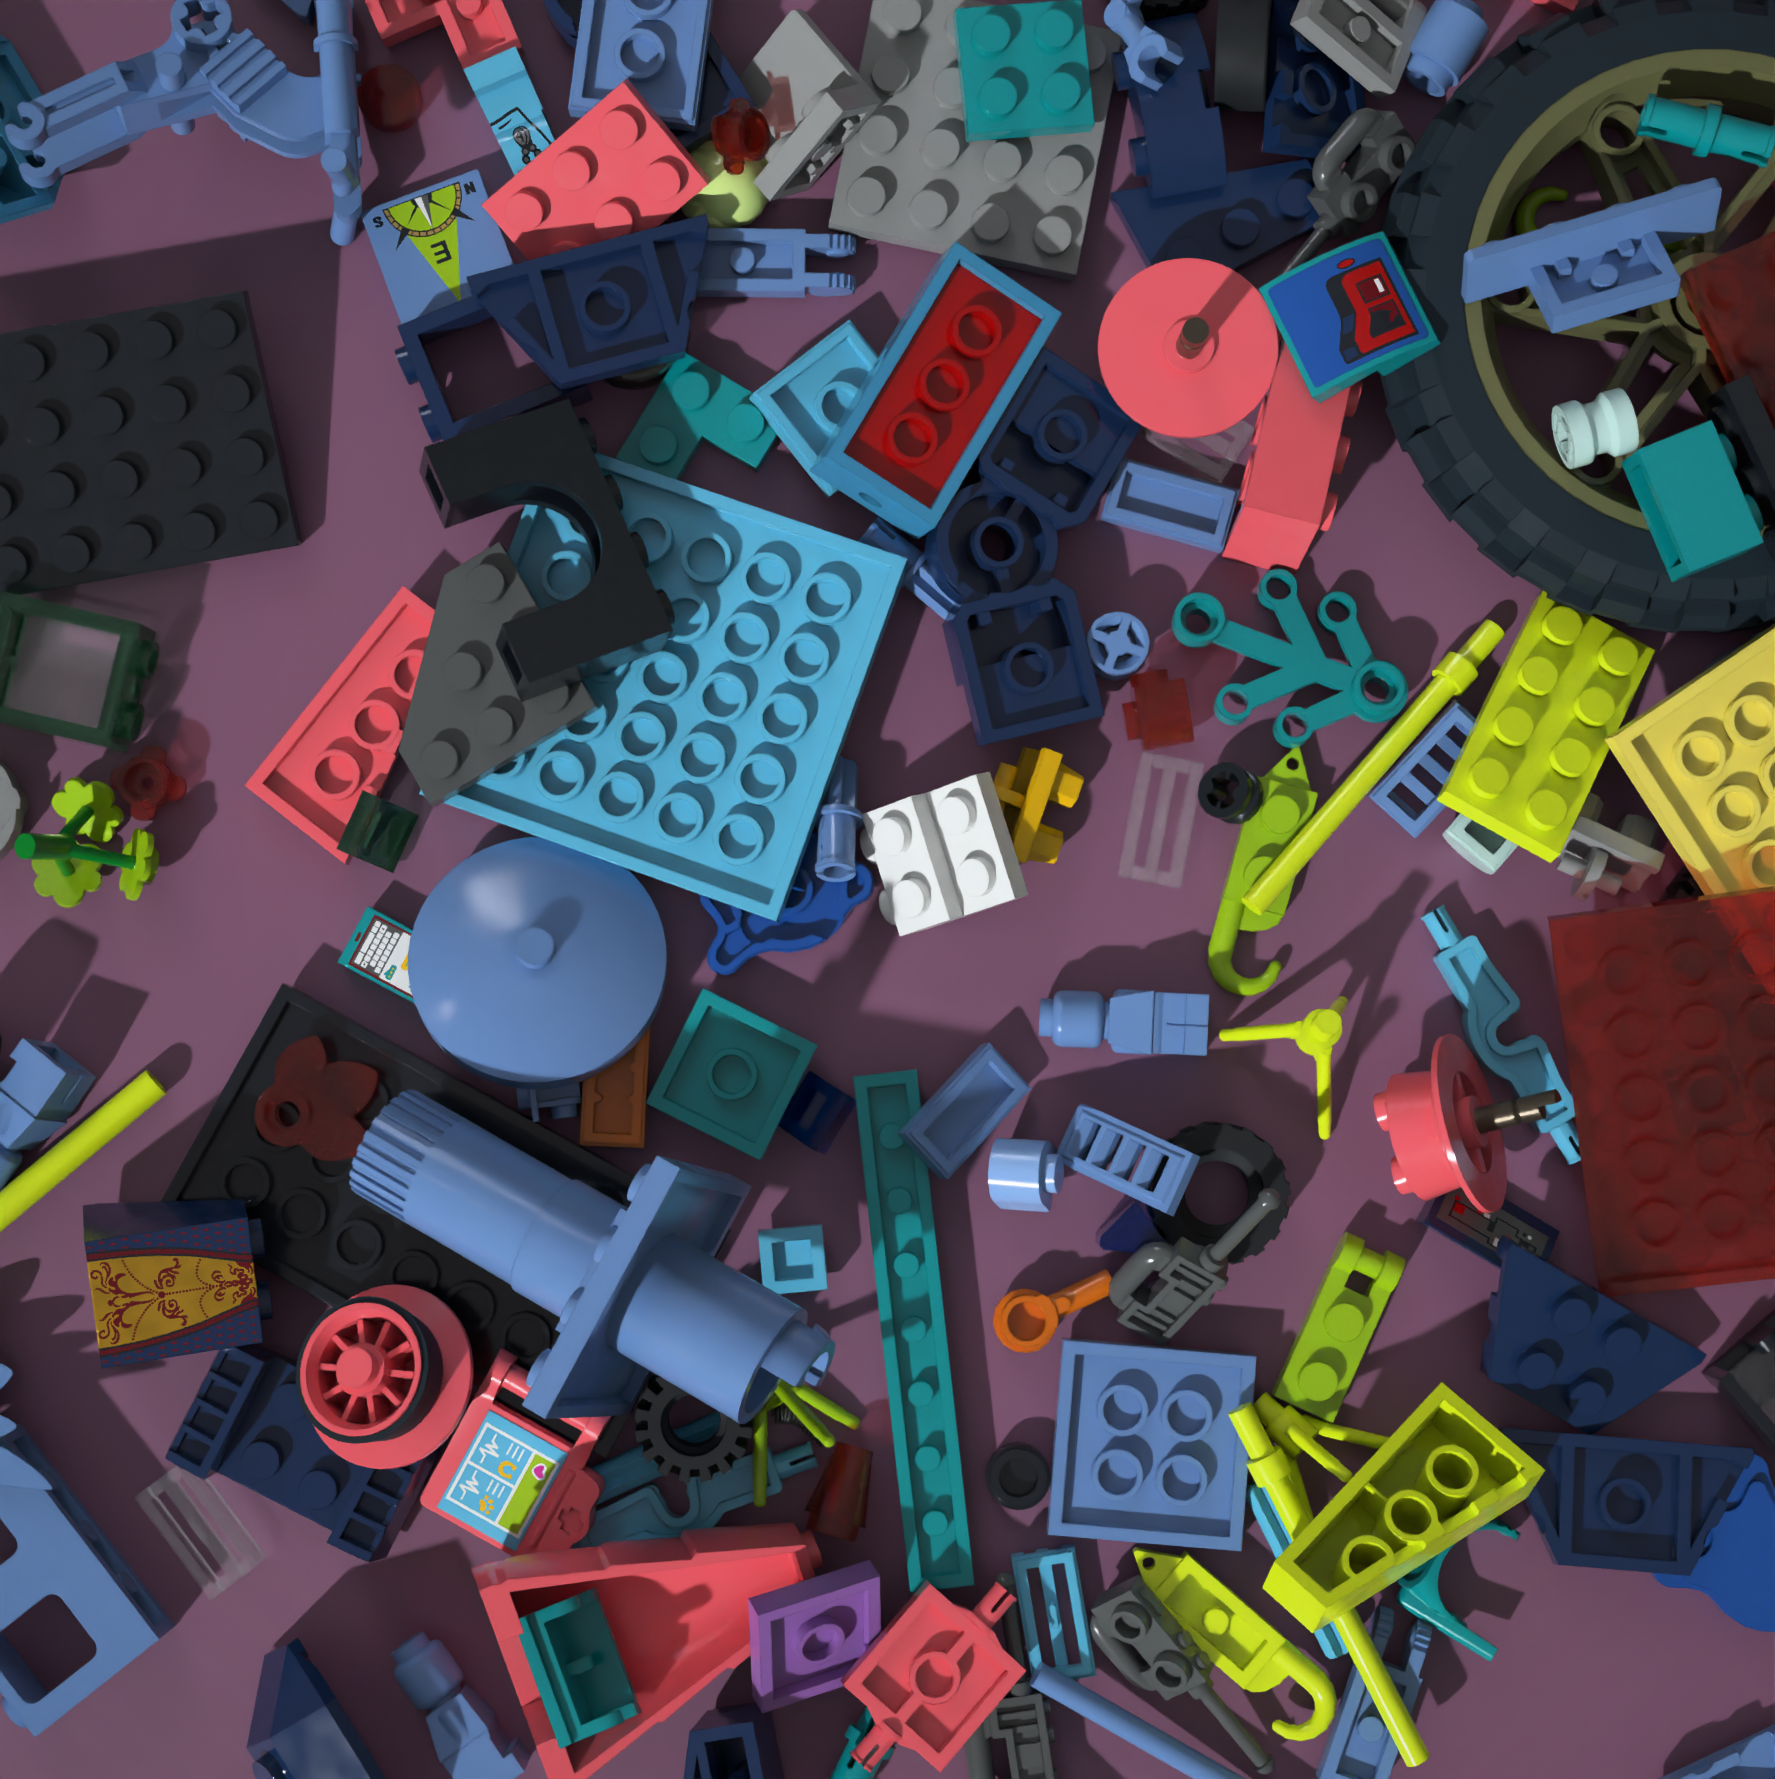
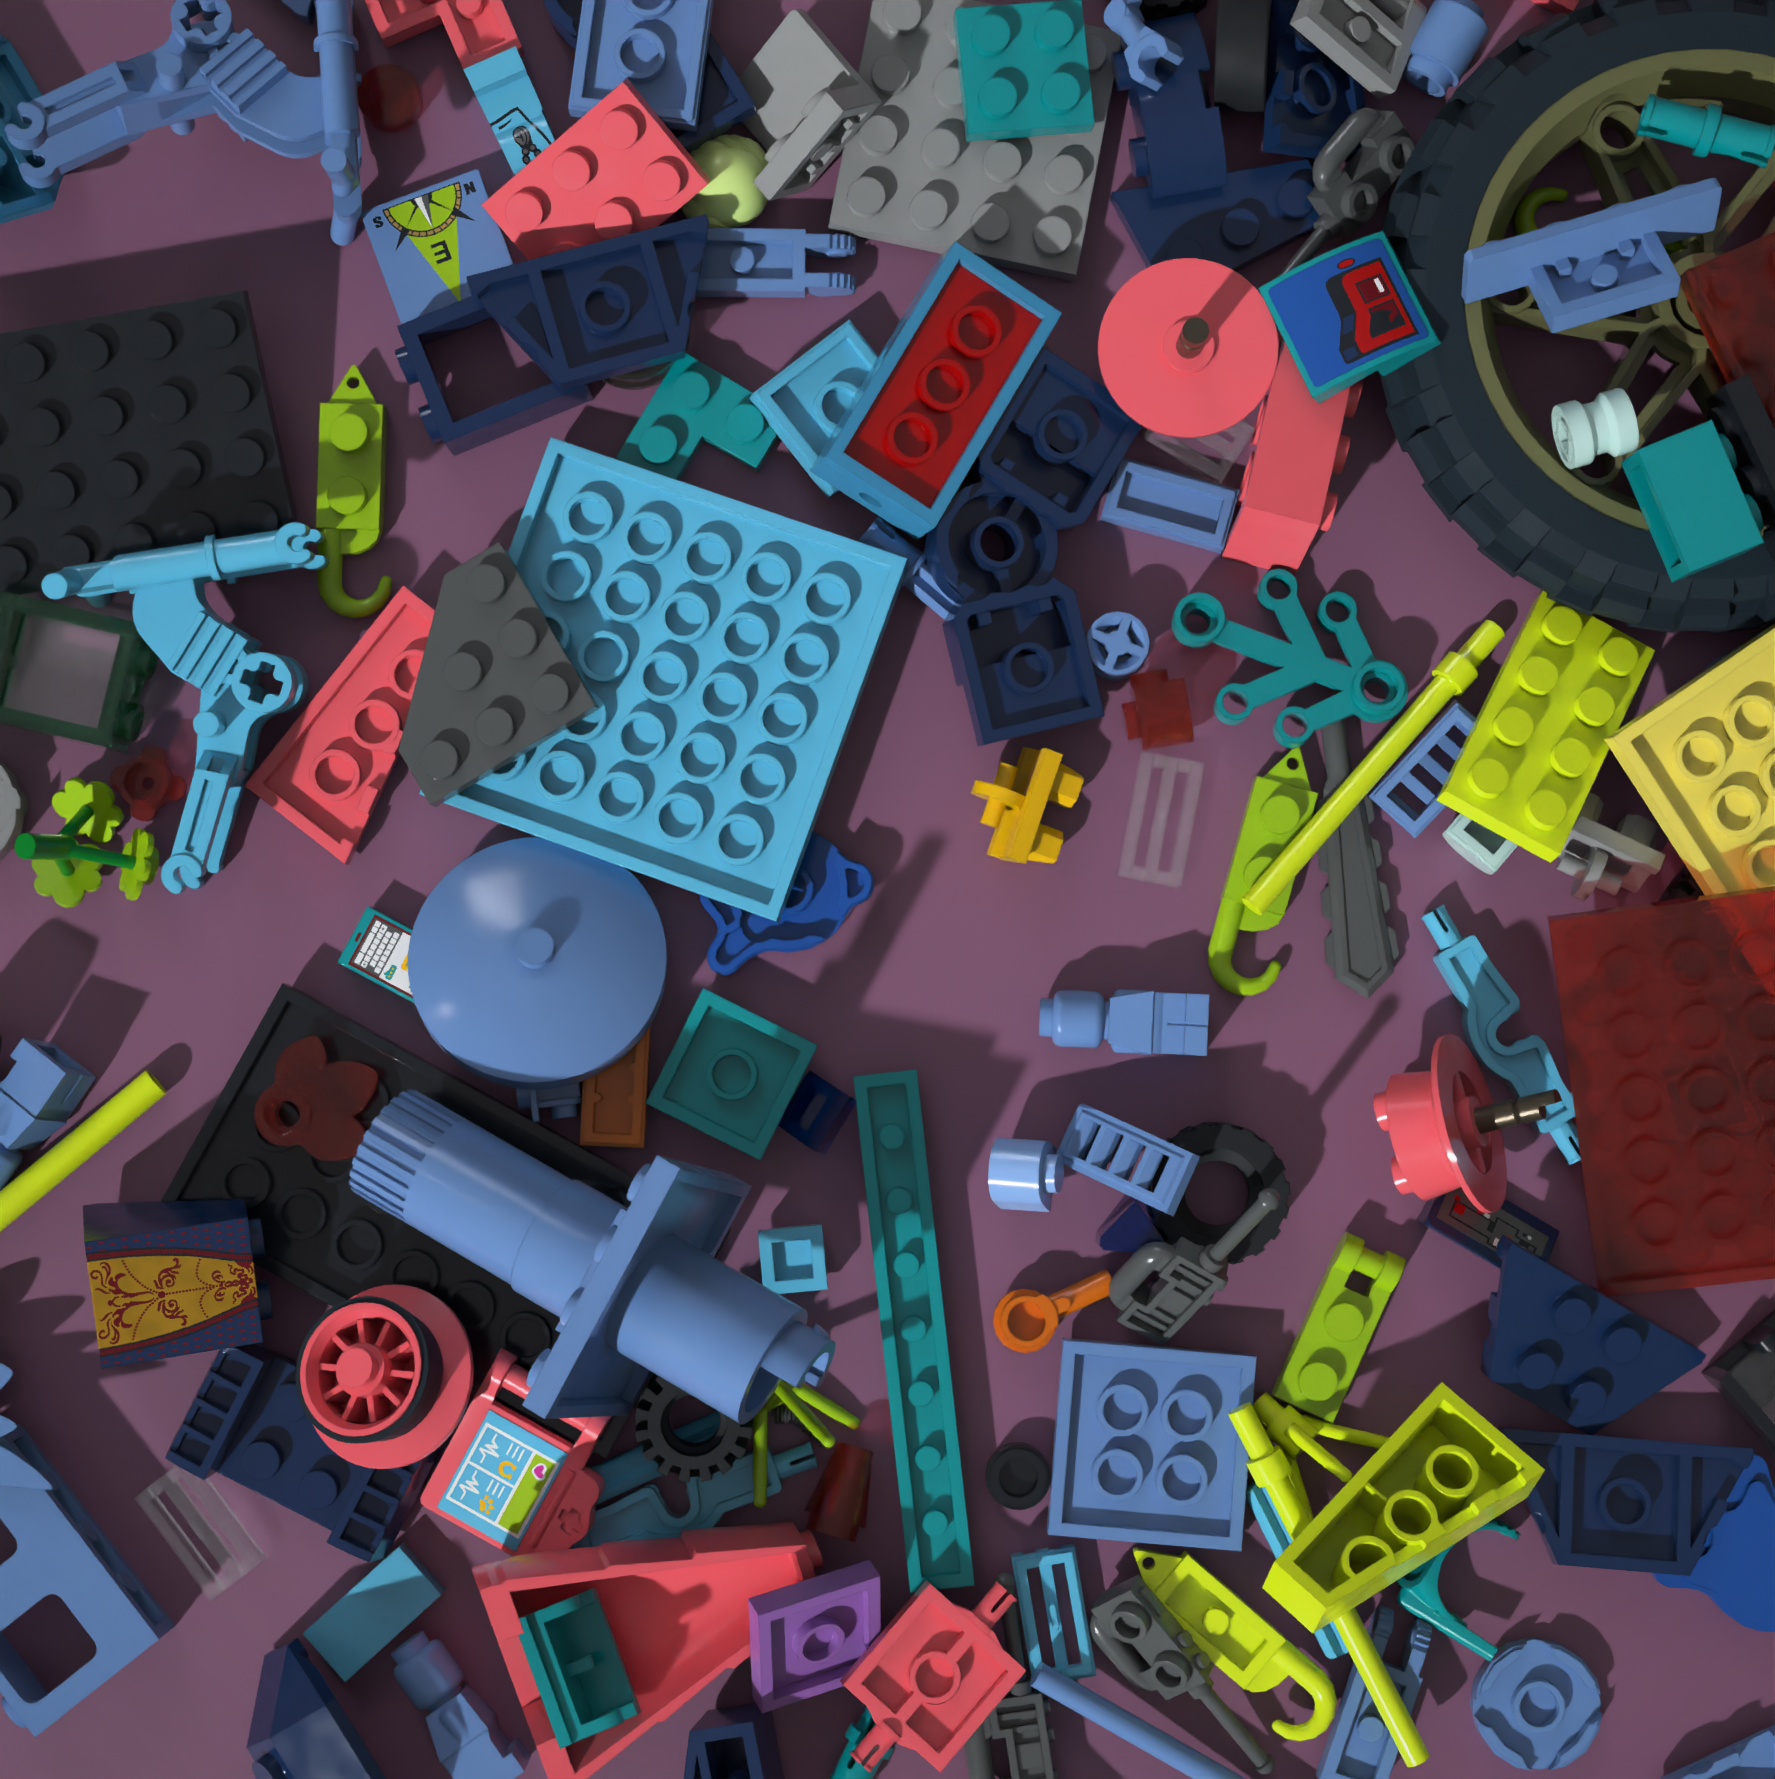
clear green tile [336,791,419,873] -> none
black arch [419,399,675,702] -> none
clear red plate [711,97,770,175] -> none
medium blue axle [815,756,863,882] -> none
white plate [860,772,1029,936] -> none
medium blue tile [897,1043,1031,1179] -> none
black bush [1198,762,1264,825] -> none
neon yellow plant [1219,996,1348,1140] -> none
none -> medium azure piece [41,522,329,894]
none -> medium azure tile [303,1542,445,1682]
none -> lime plate [316,365,392,618]
none -> dark grey sword [1314,719,1399,999]
none -> medium blue tile [1470,1637,1602,1771]

